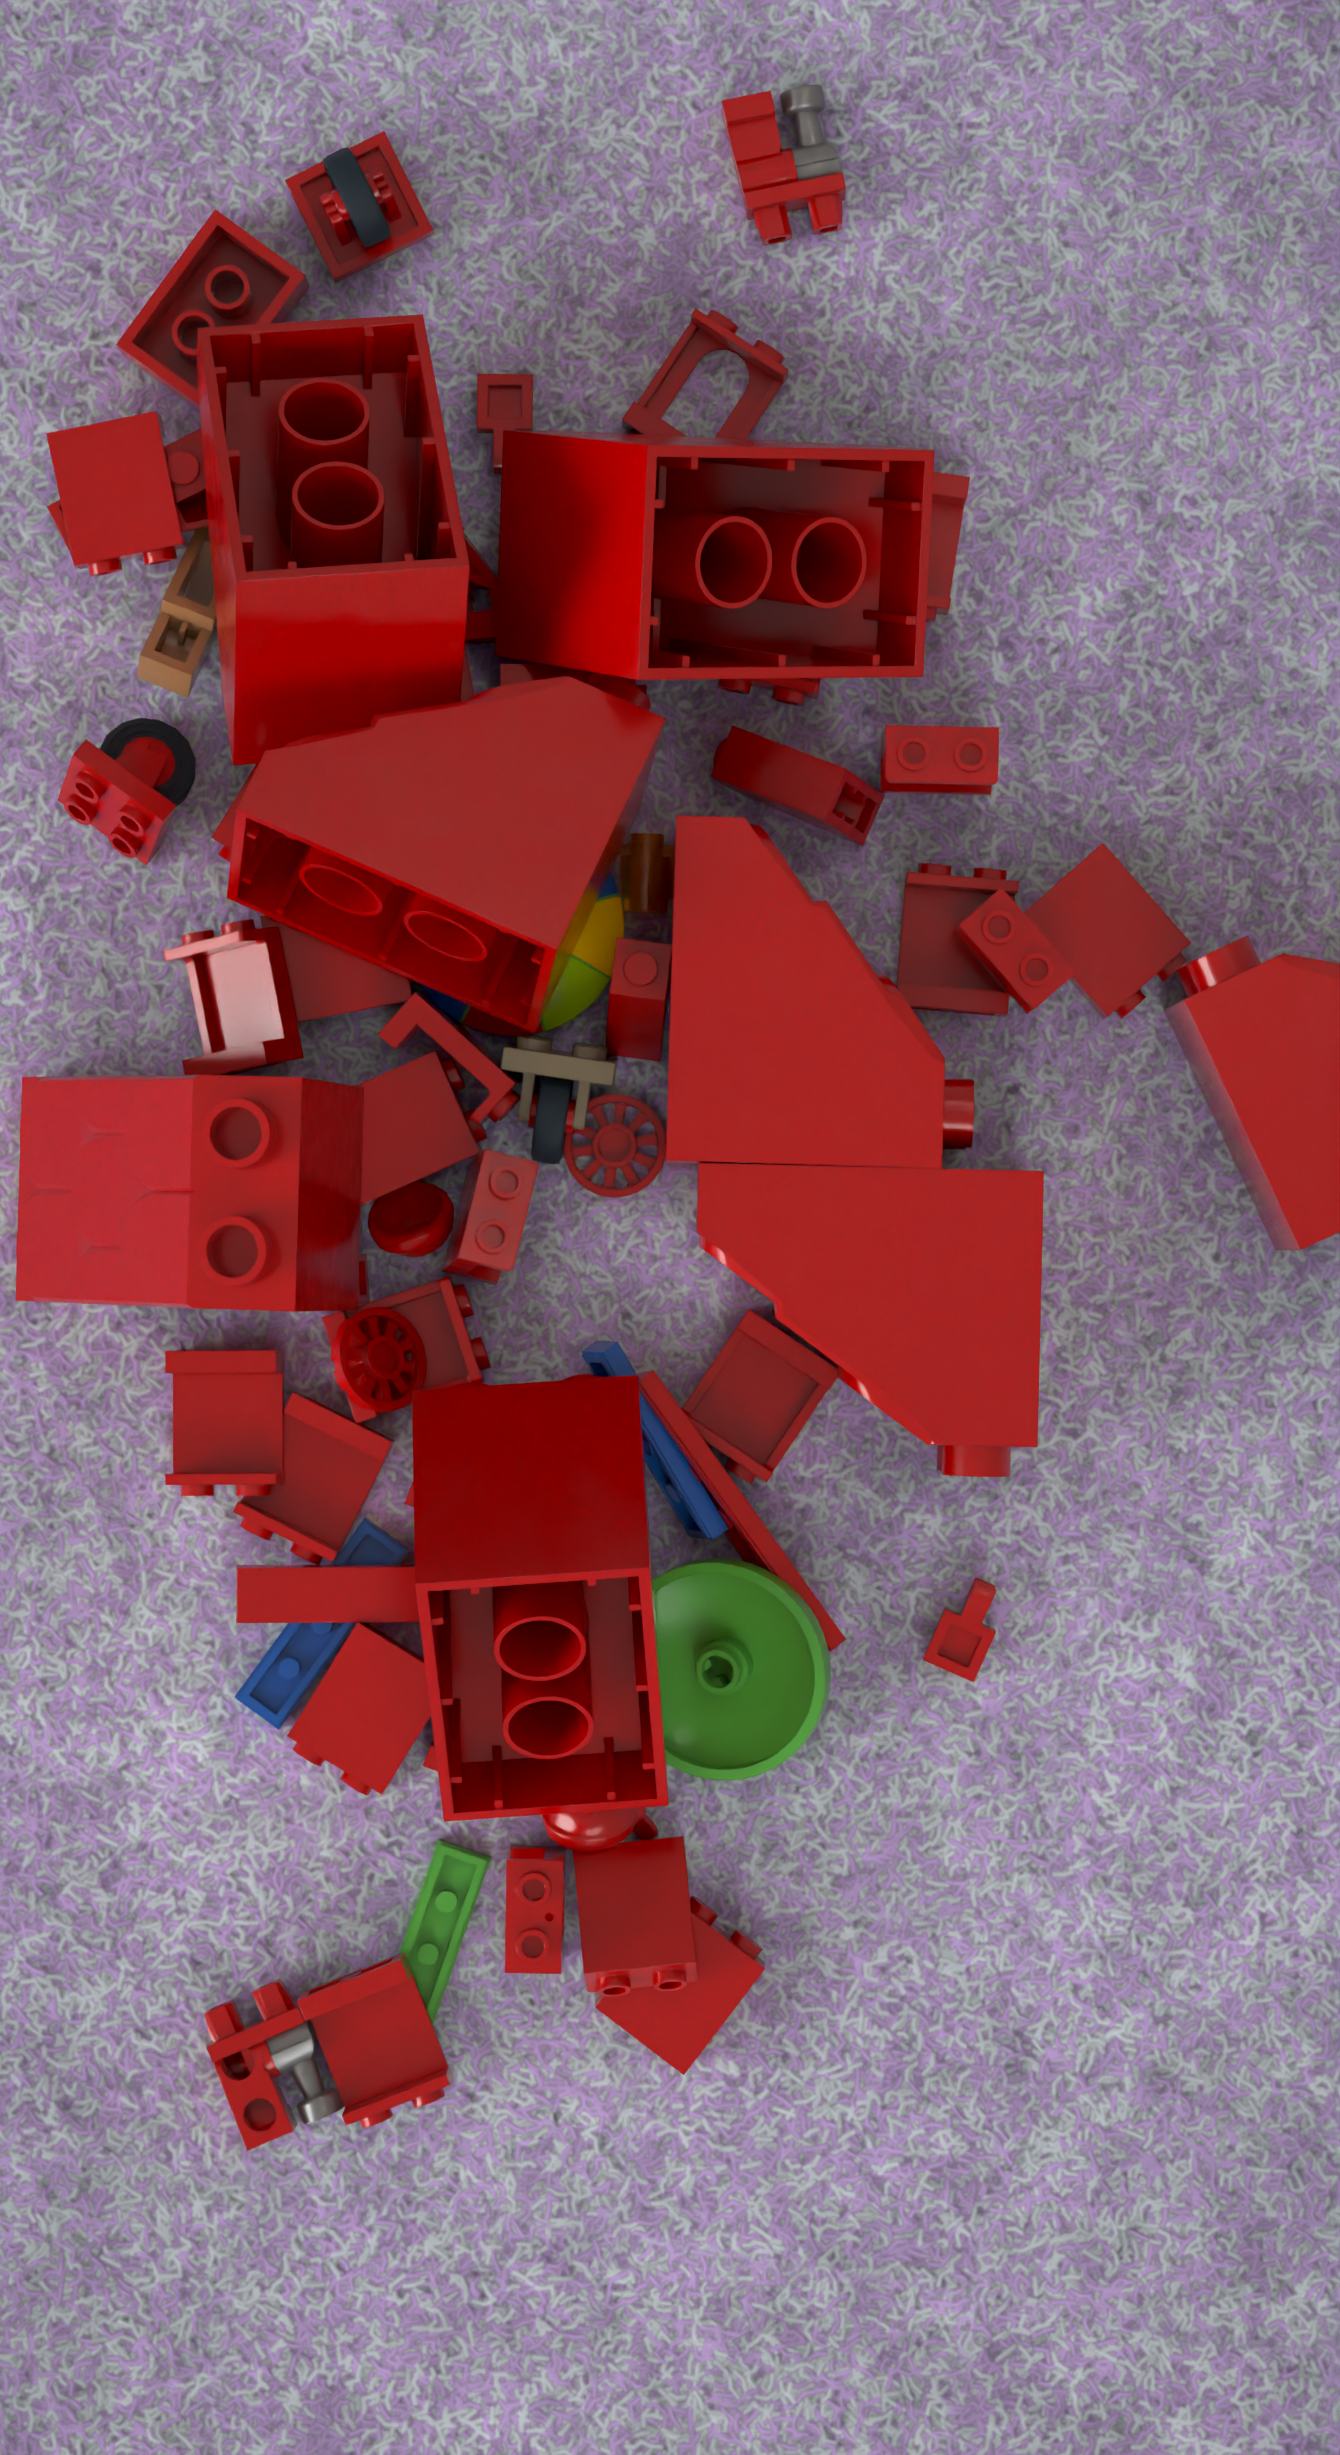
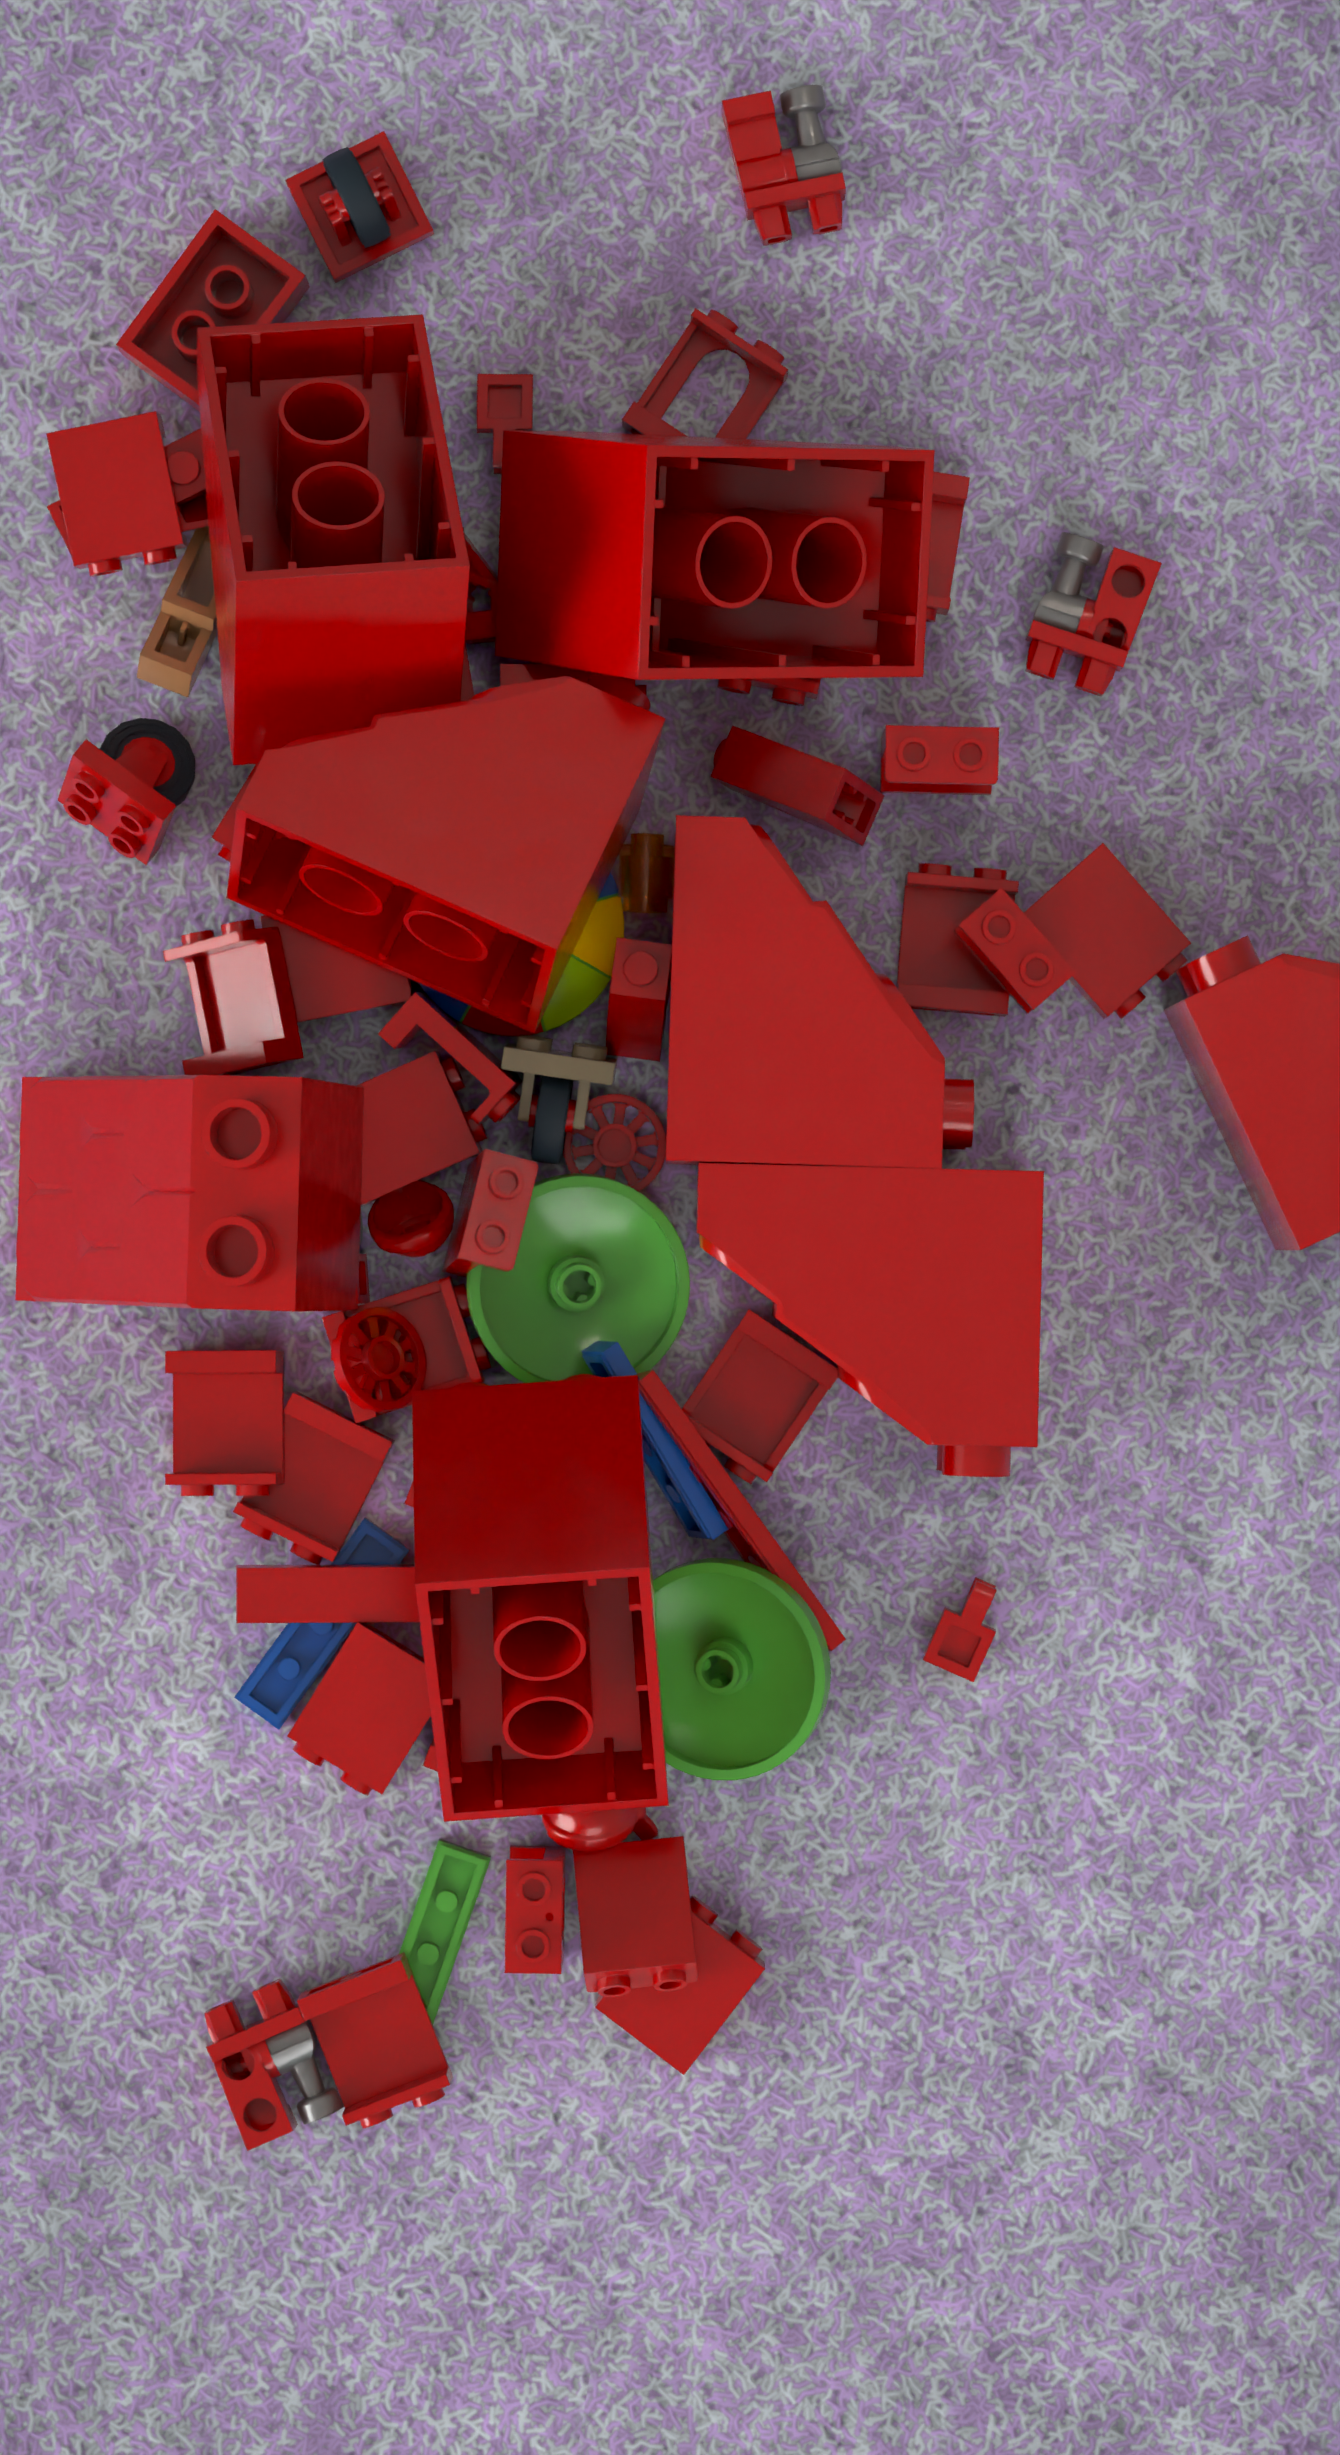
none -> bright green dish [466,1173,690,1383]
none -> red hips [1025,532,1162,696]

